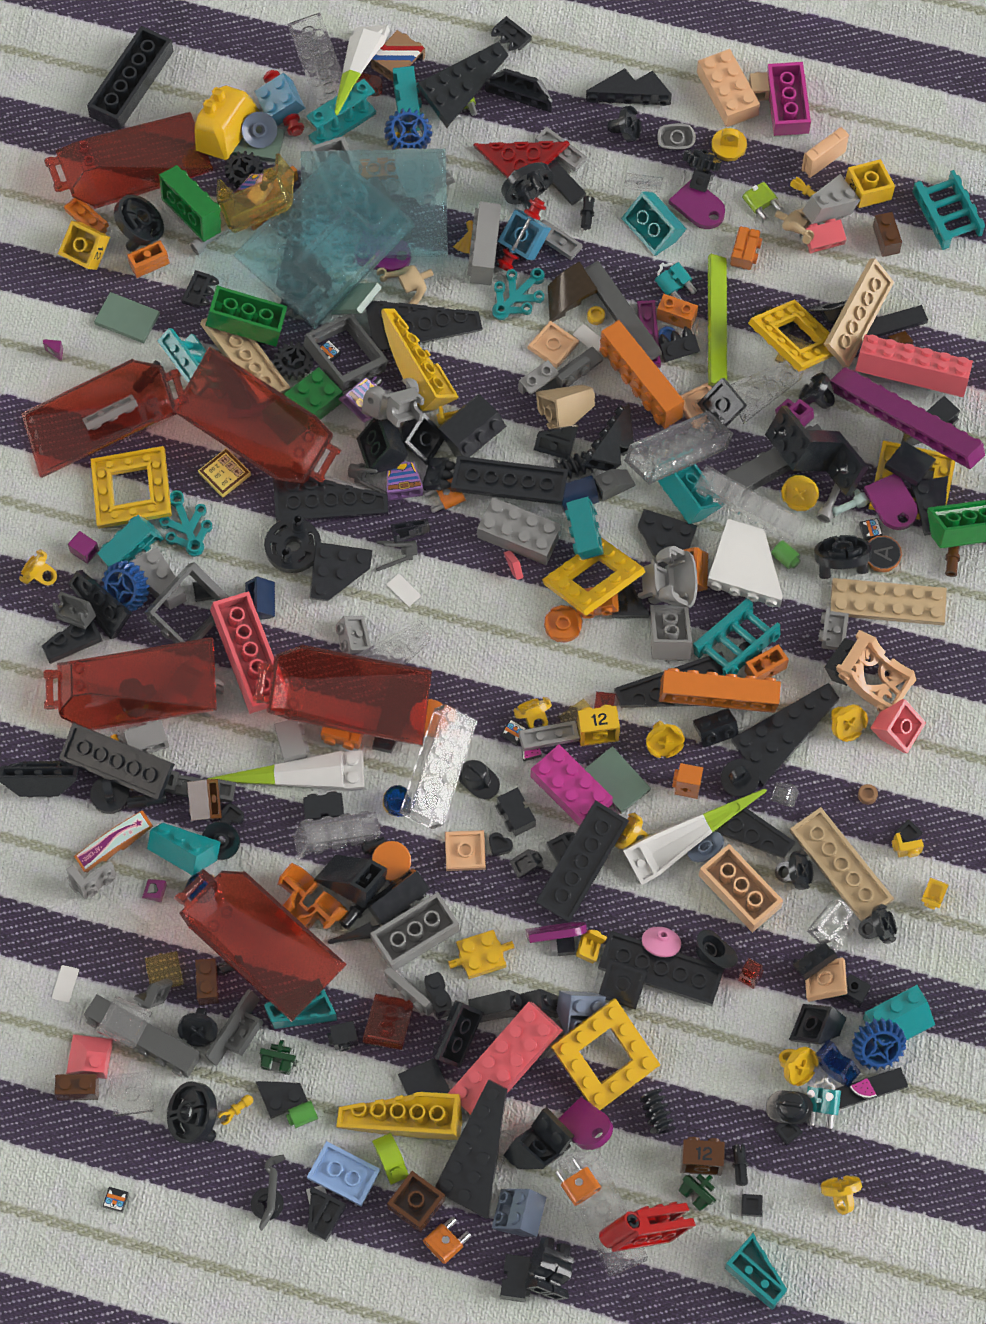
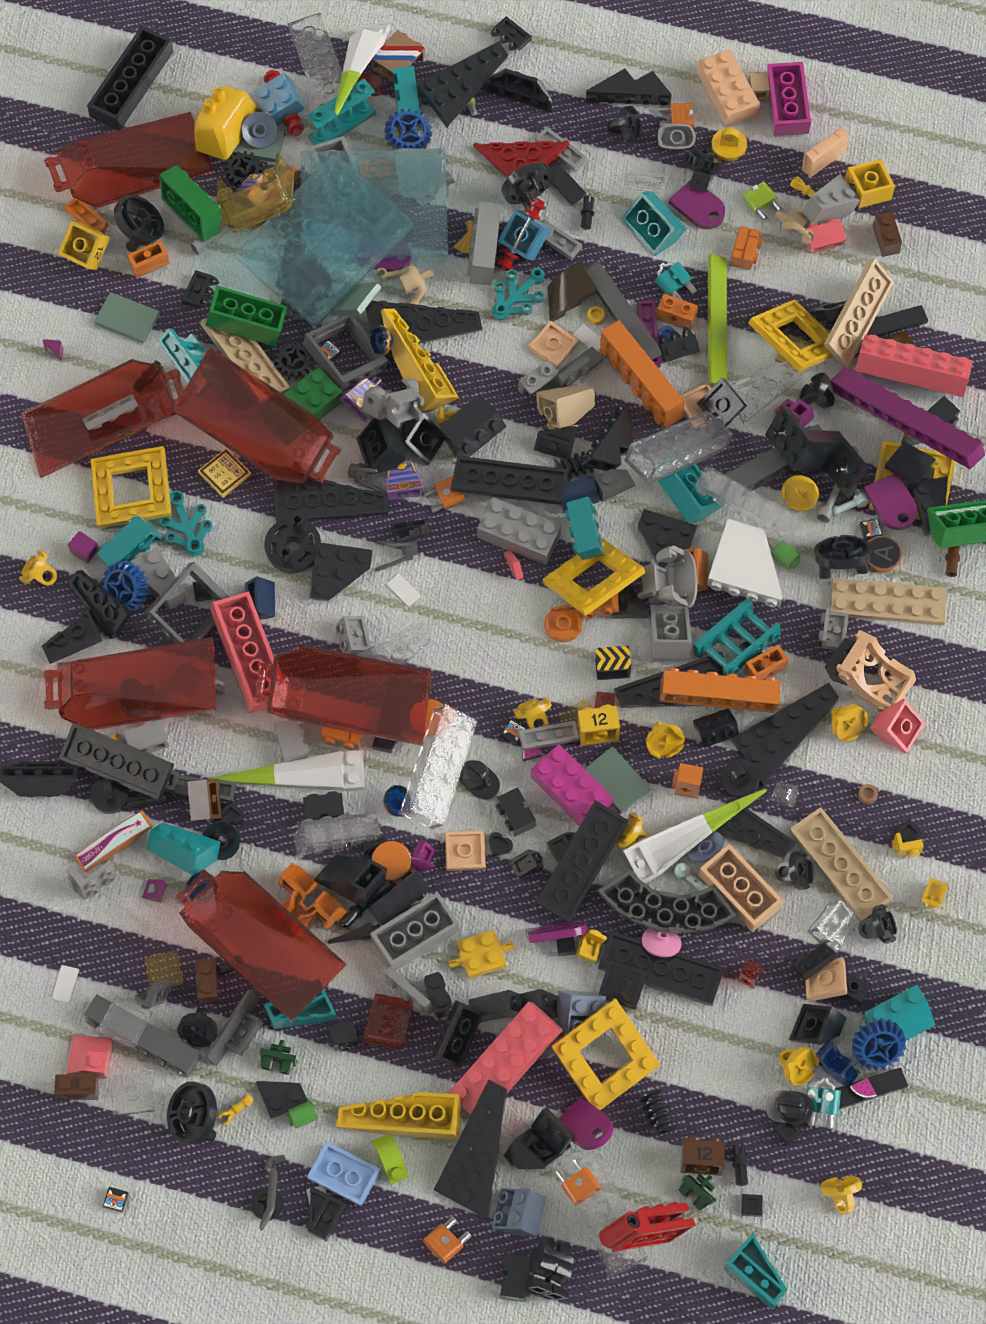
dark grey hinge [53,592,96,629] -> none
reddish brown brick [387,1171,445,1233] -> none
black tile [398,1058,450,1095] -> none
black plate [422,457,456,491] -> none
black piece [696,930,738,968] -> none
teal fence [912,170,985,250] -> none
none -> hair [370,326,394,355]
none -> magenta plate [411,839,435,870]
none -> piece [595,646,631,680]
none -> dark grey brick [598,869,737,934]
none -> orange piece [658,103,694,129]
none -> light aqua piece [674,863,709,891]

